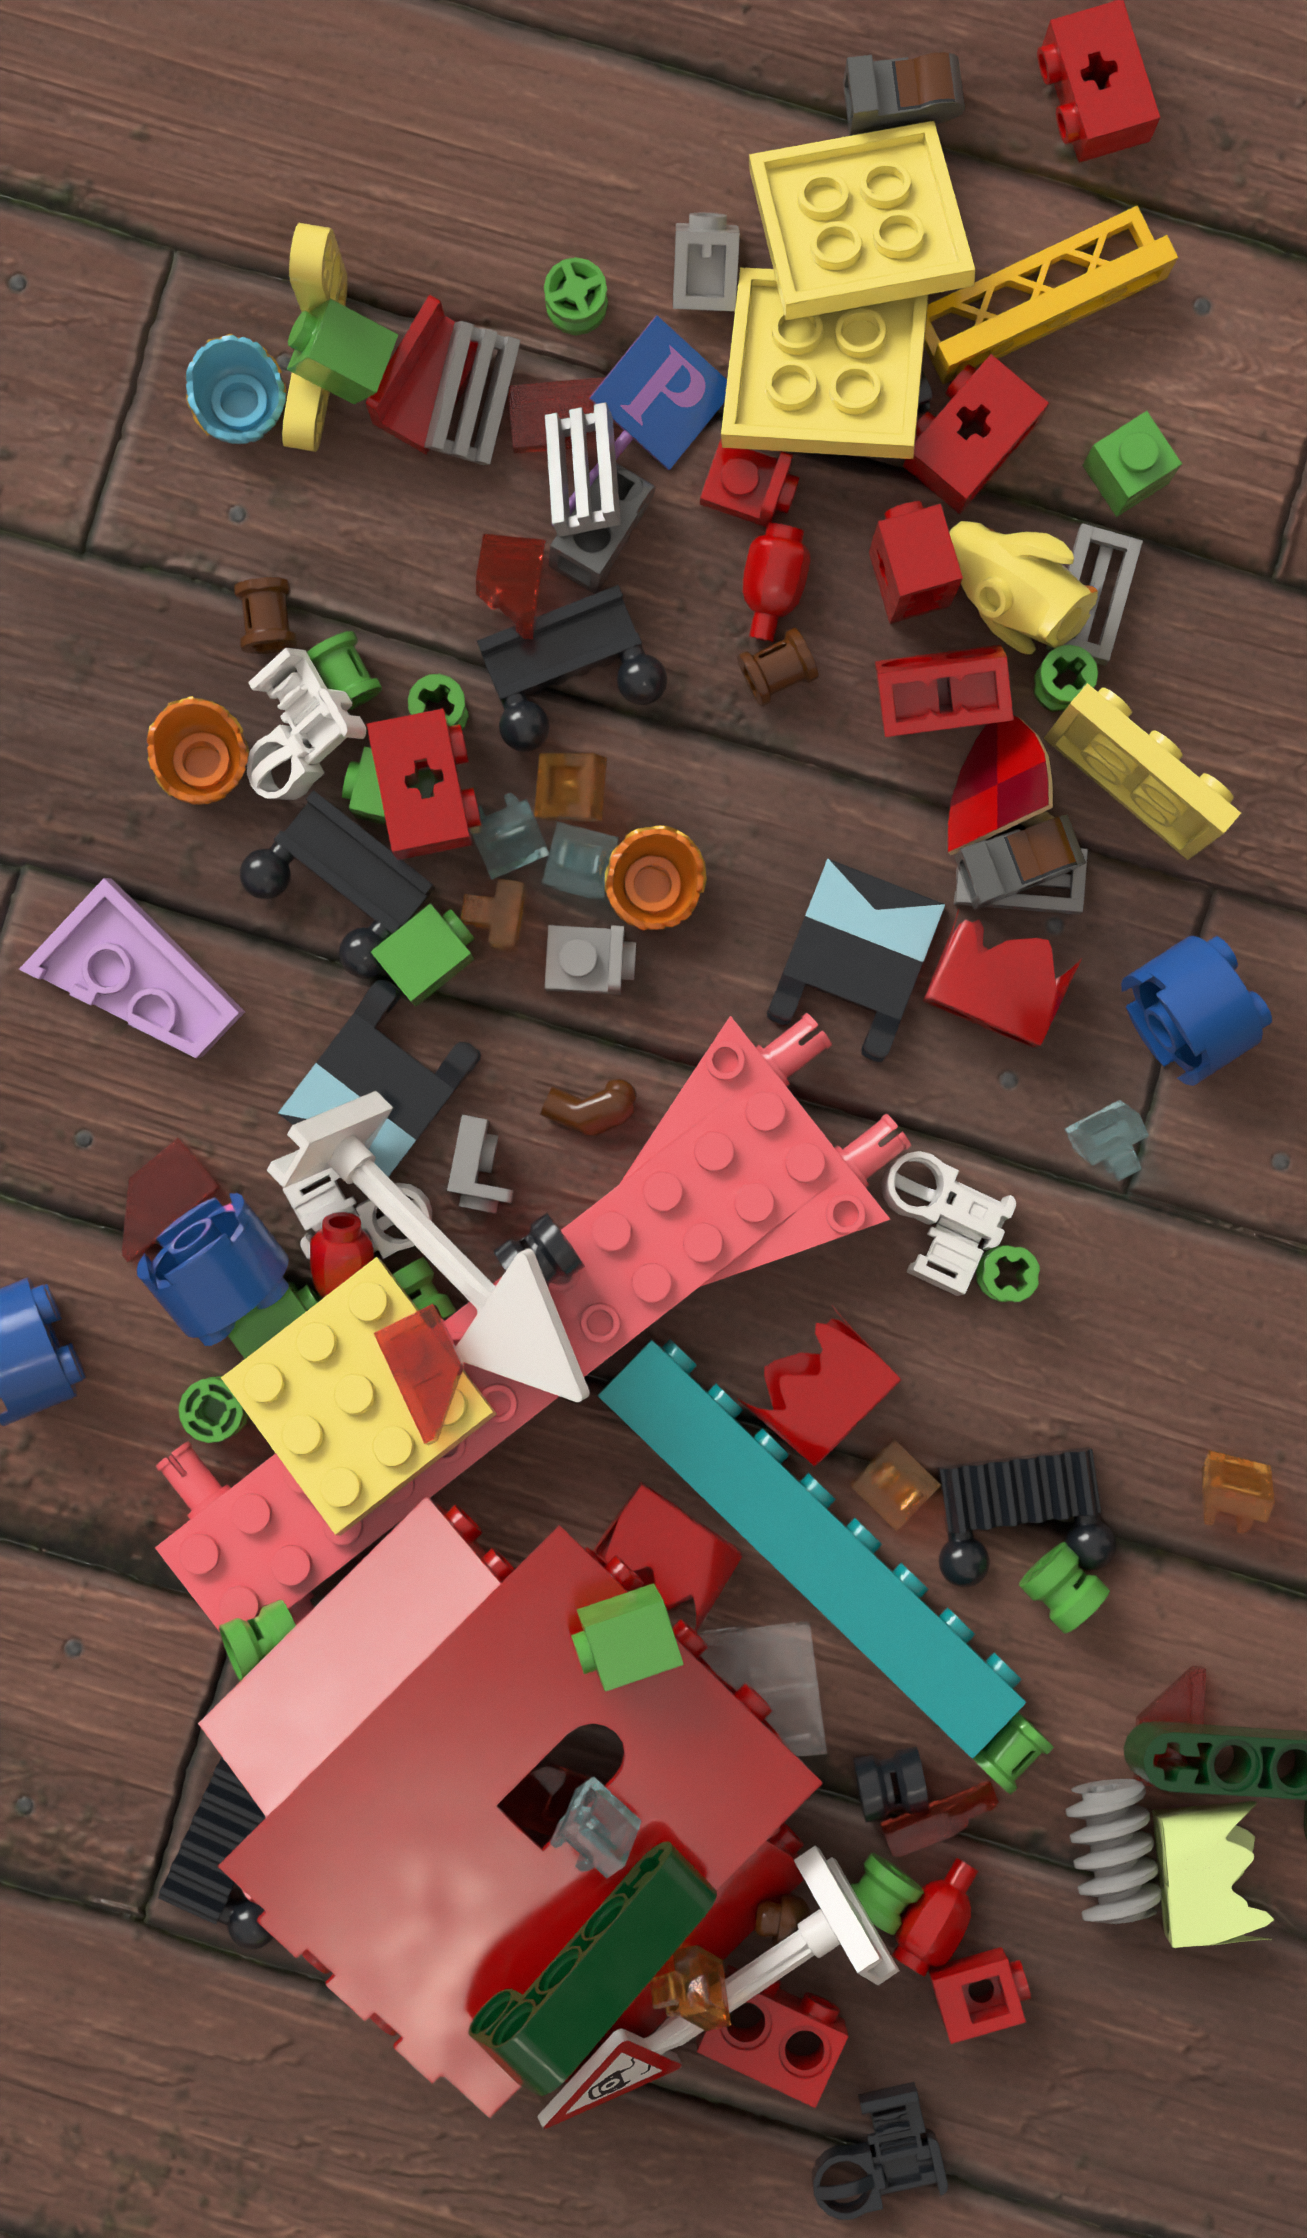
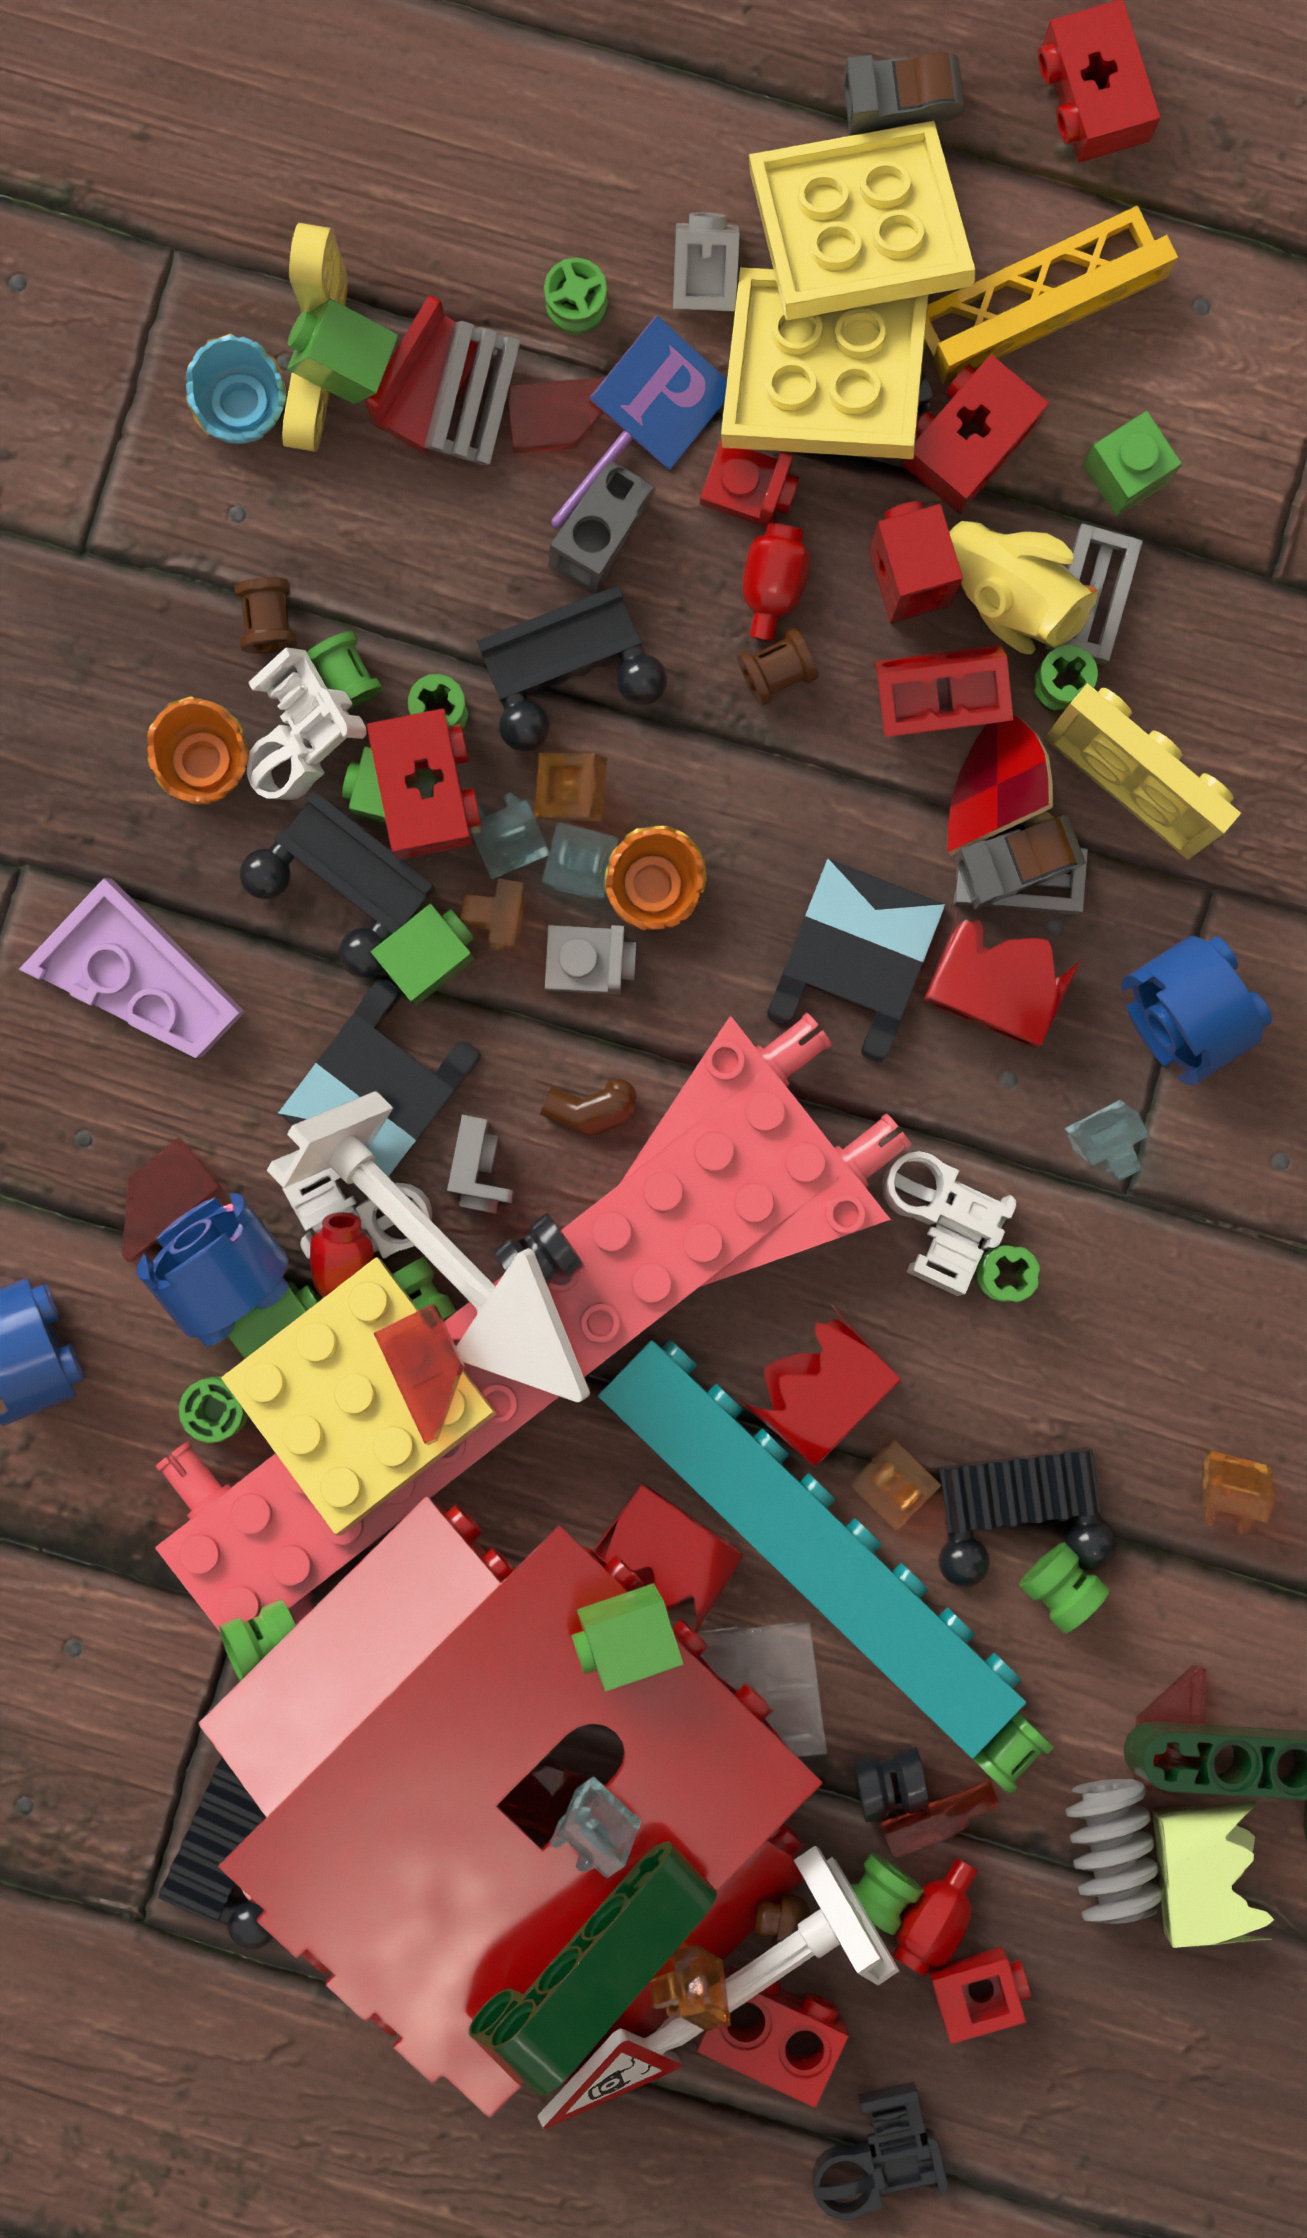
clear red tile [476,534,546,639] -> none
tile [545,402,621,537] -> none

